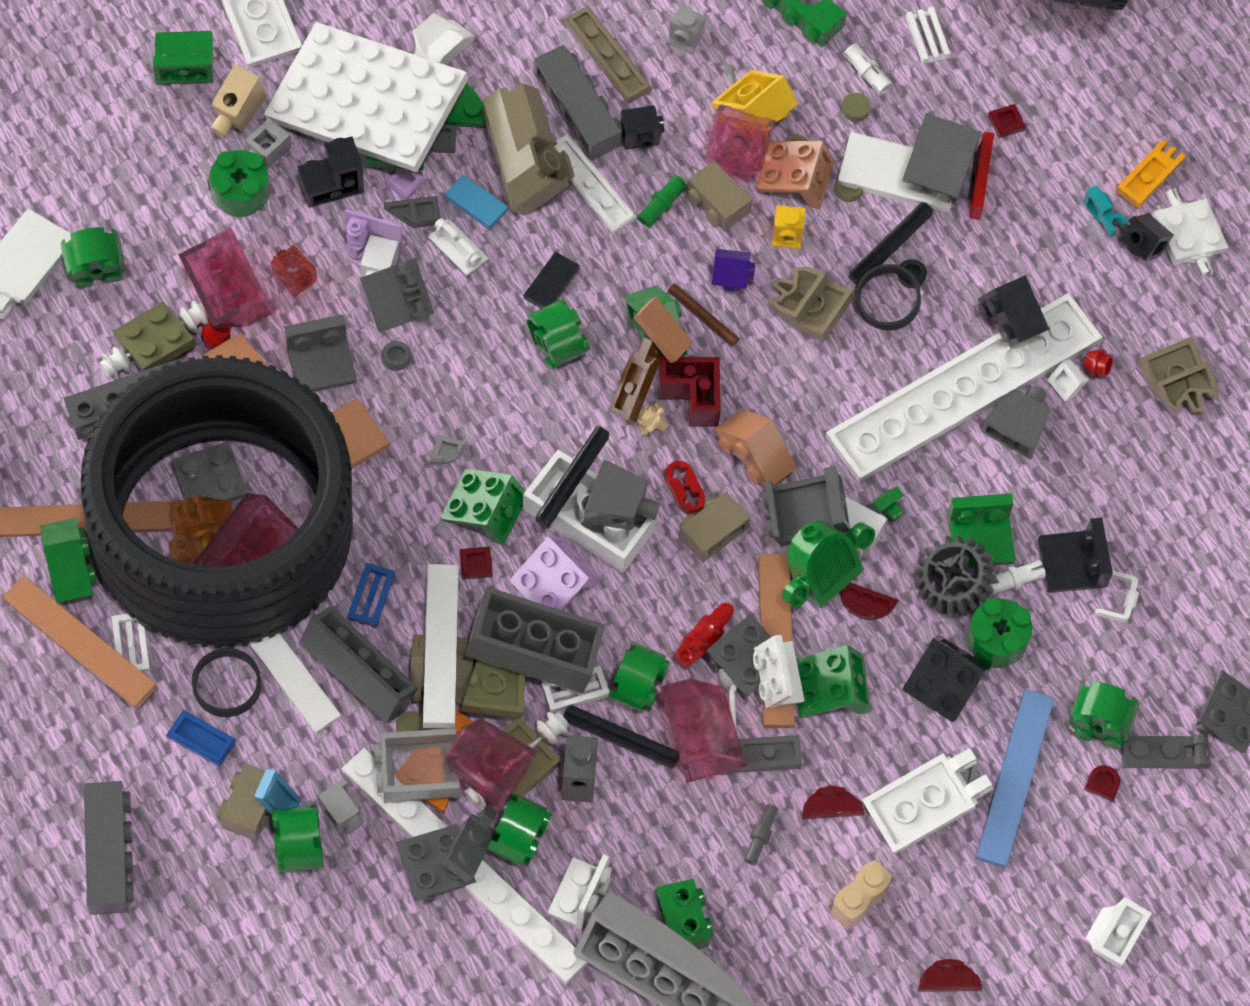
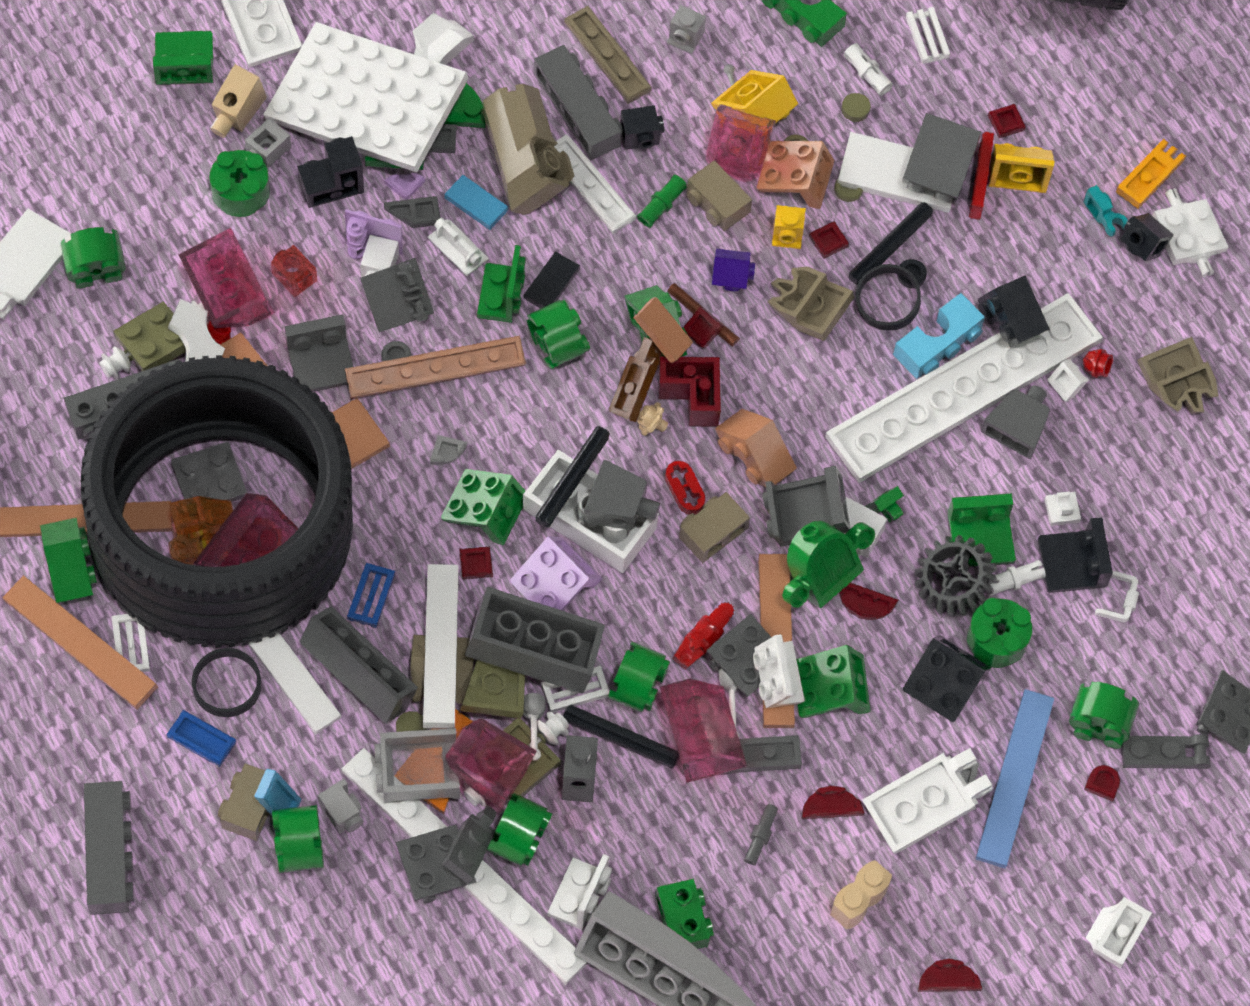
none -> white tile [168,299,225,361]
none -> nougat tile [345,335,526,399]
none -> green bracket [477,245,526,323]
none -> light grey hinge [523,693,546,761]
none -> dark red tile [683,307,724,349]
none -> dark red tile [809,221,849,259]
none -> medium azure arch [893,293,985,379]
none -> yellow slope [989,143,1054,193]
none -> white tile [1044,492,1081,526]

